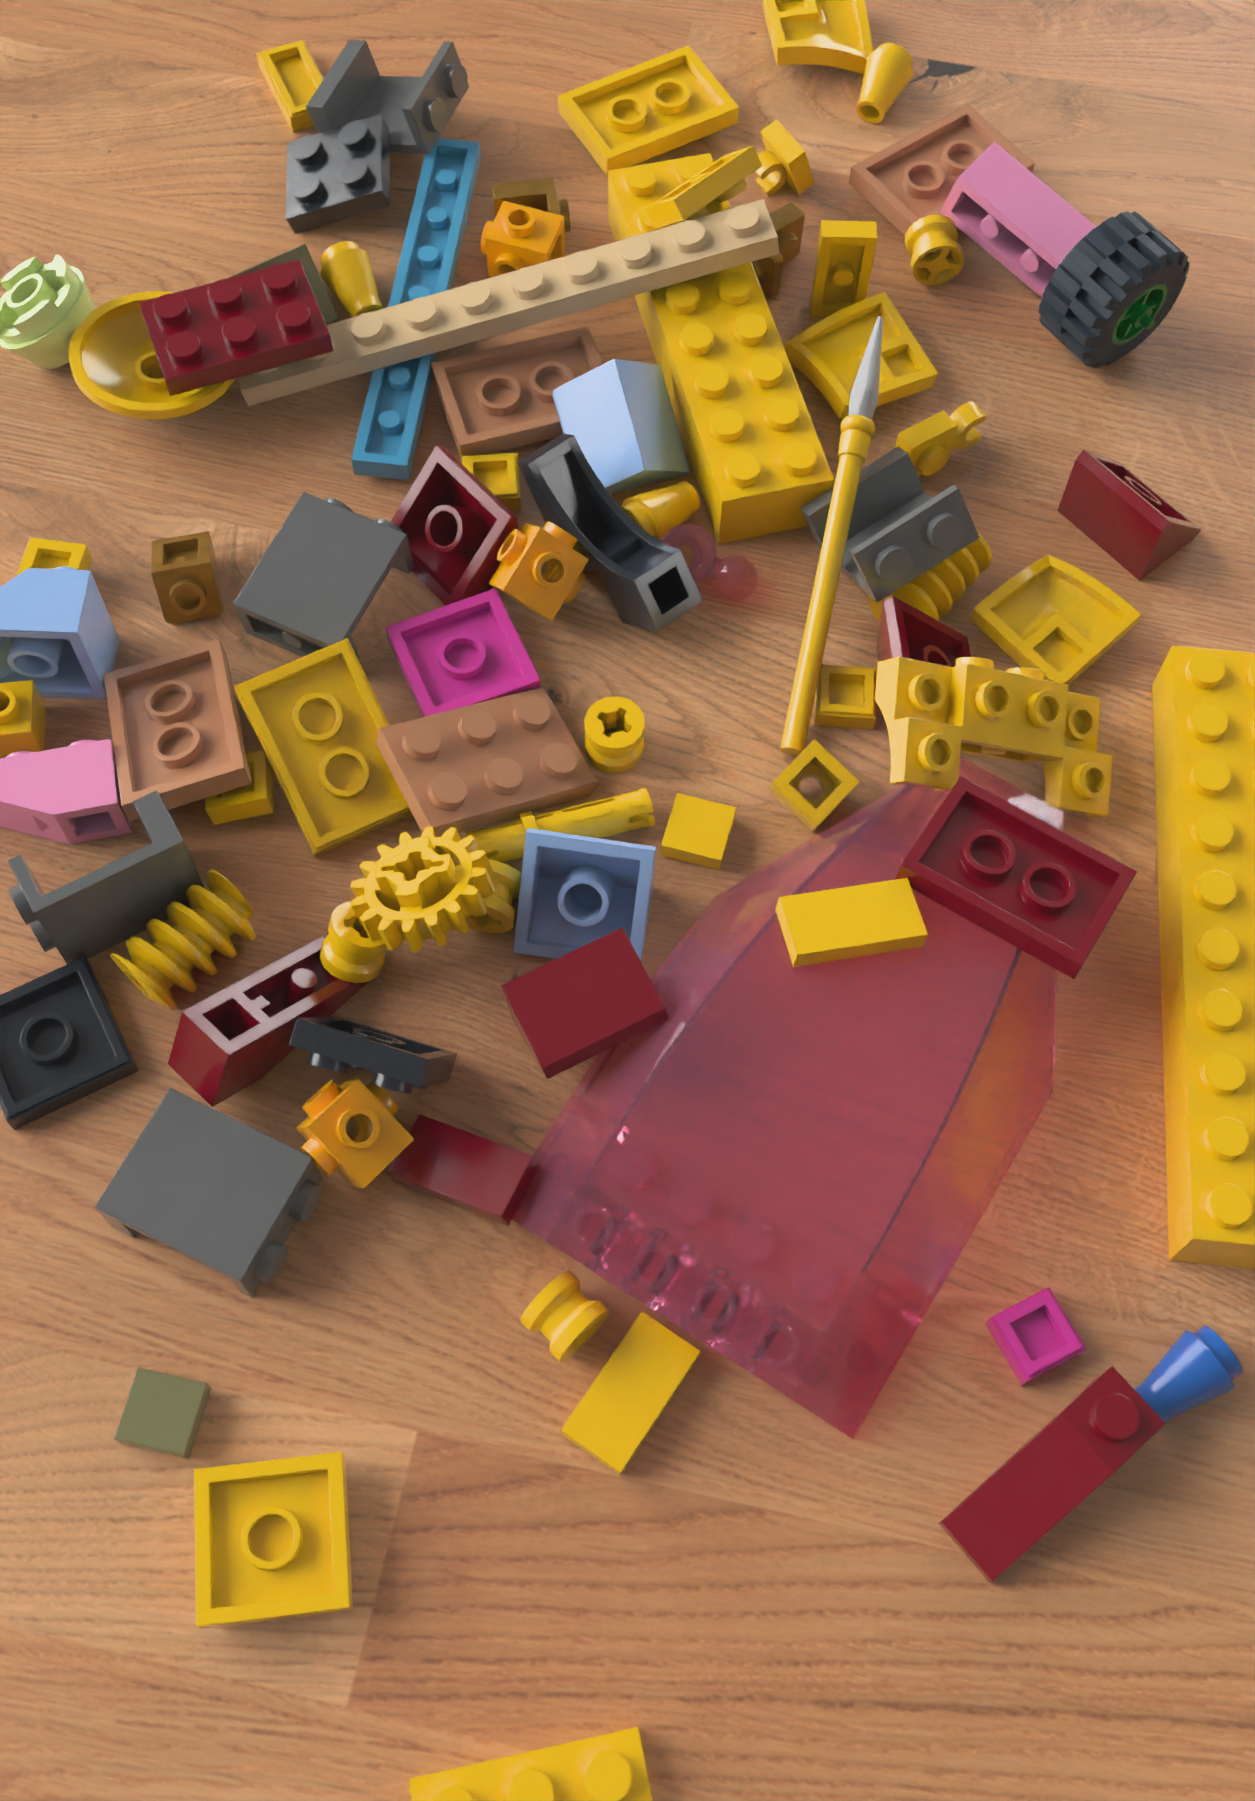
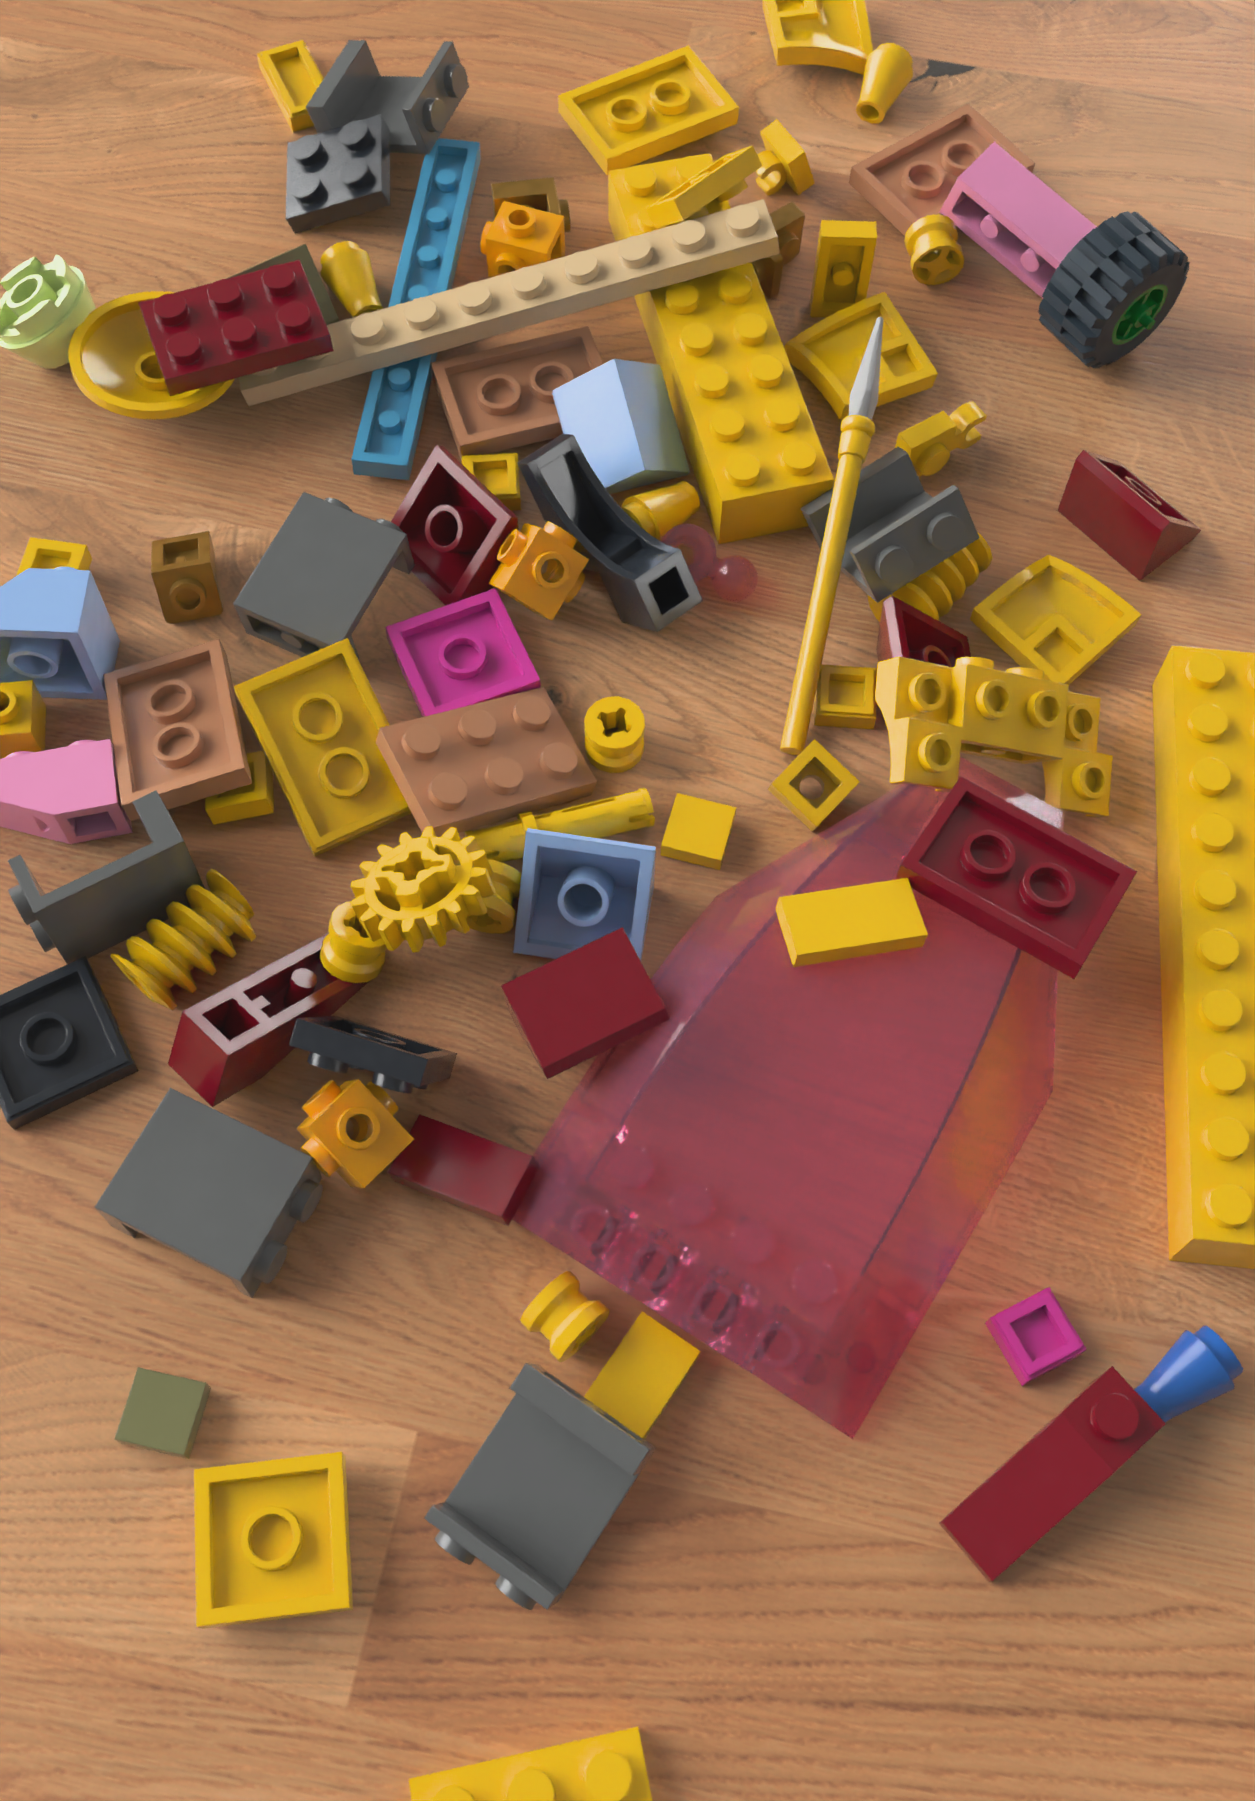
none -> dark grey panel [424,1363,656,1610]

